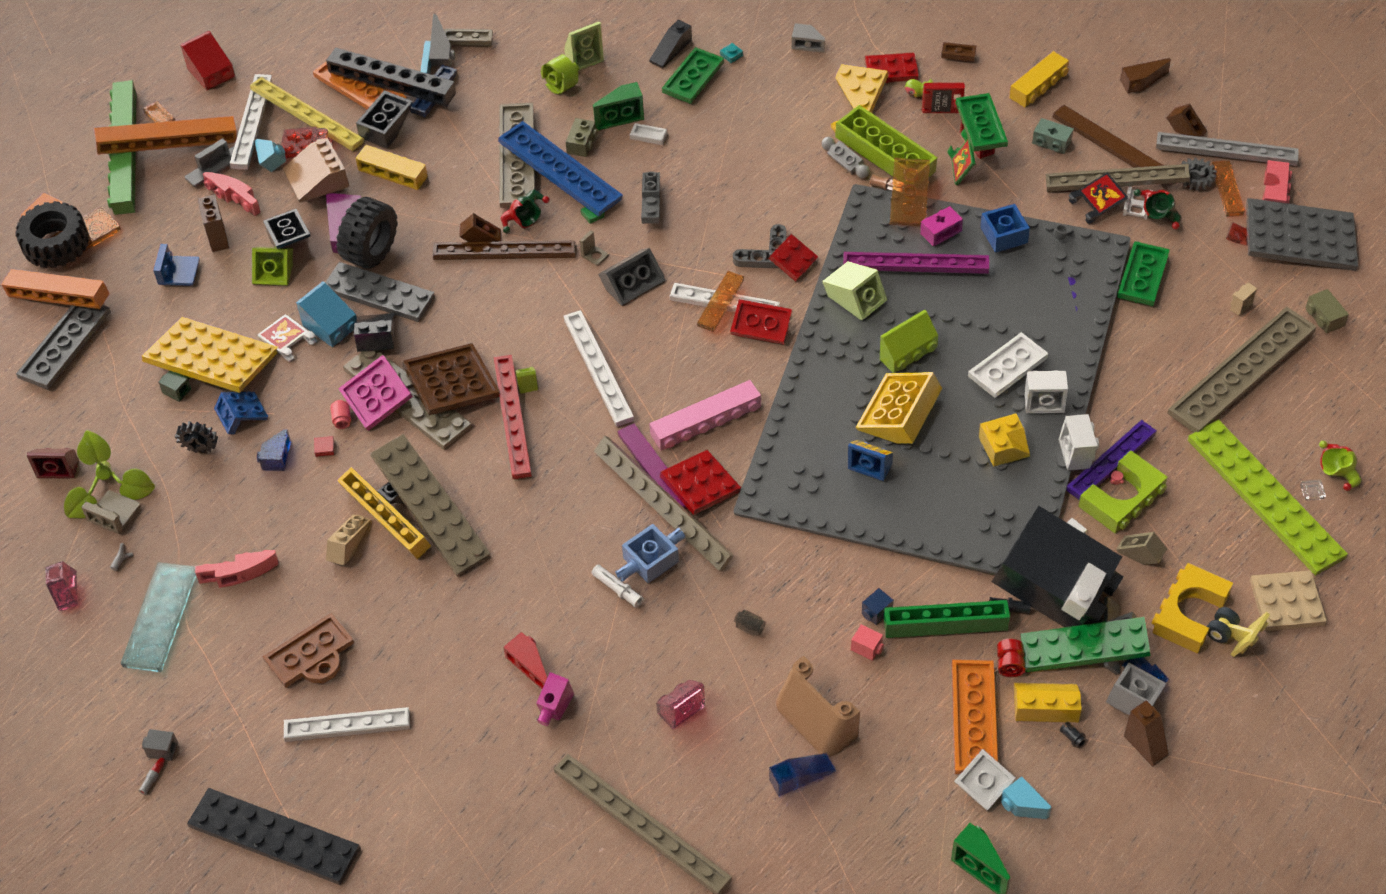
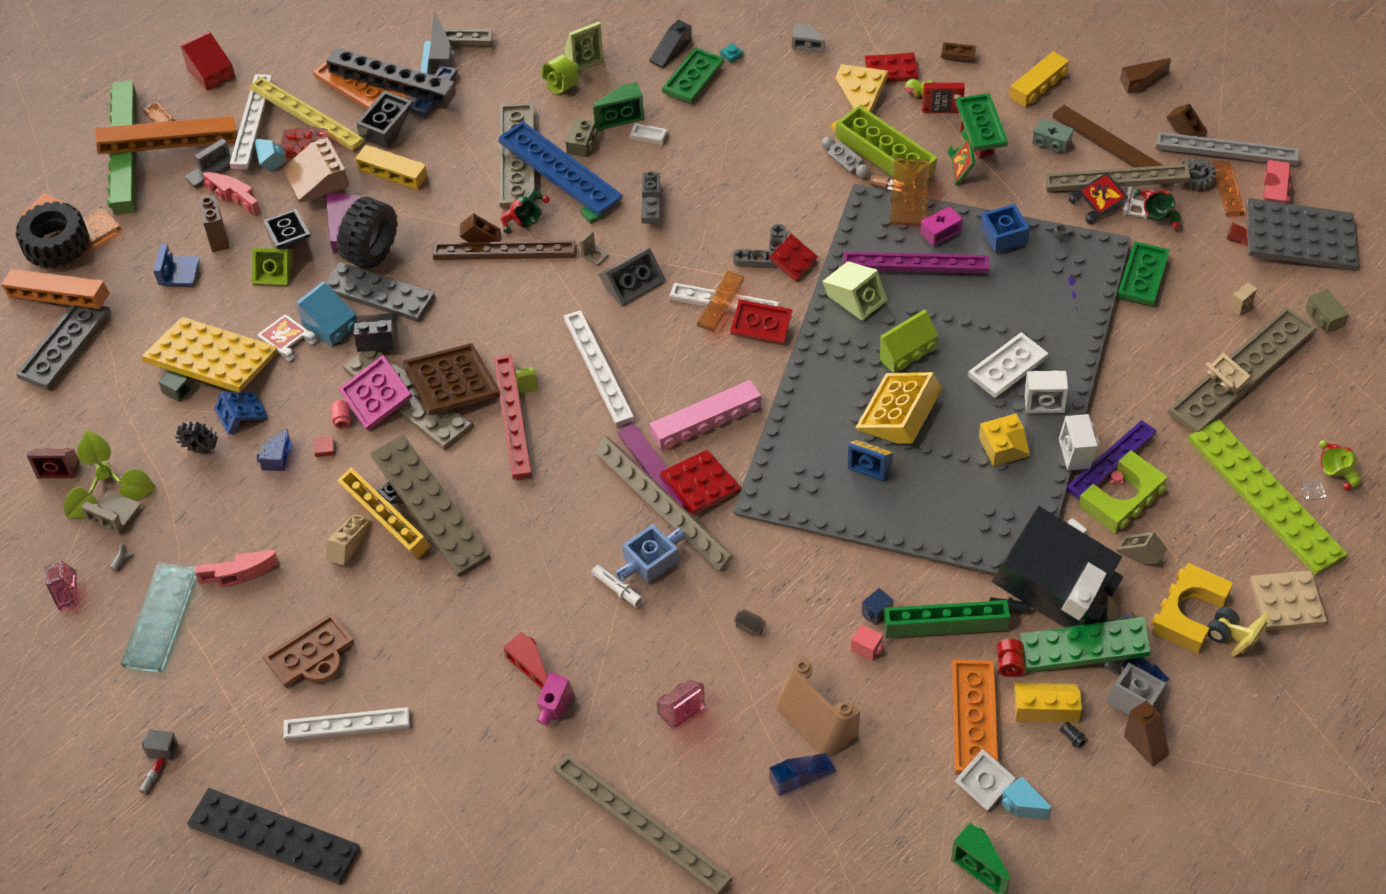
none -> tan bracket [1205,353,1252,394]

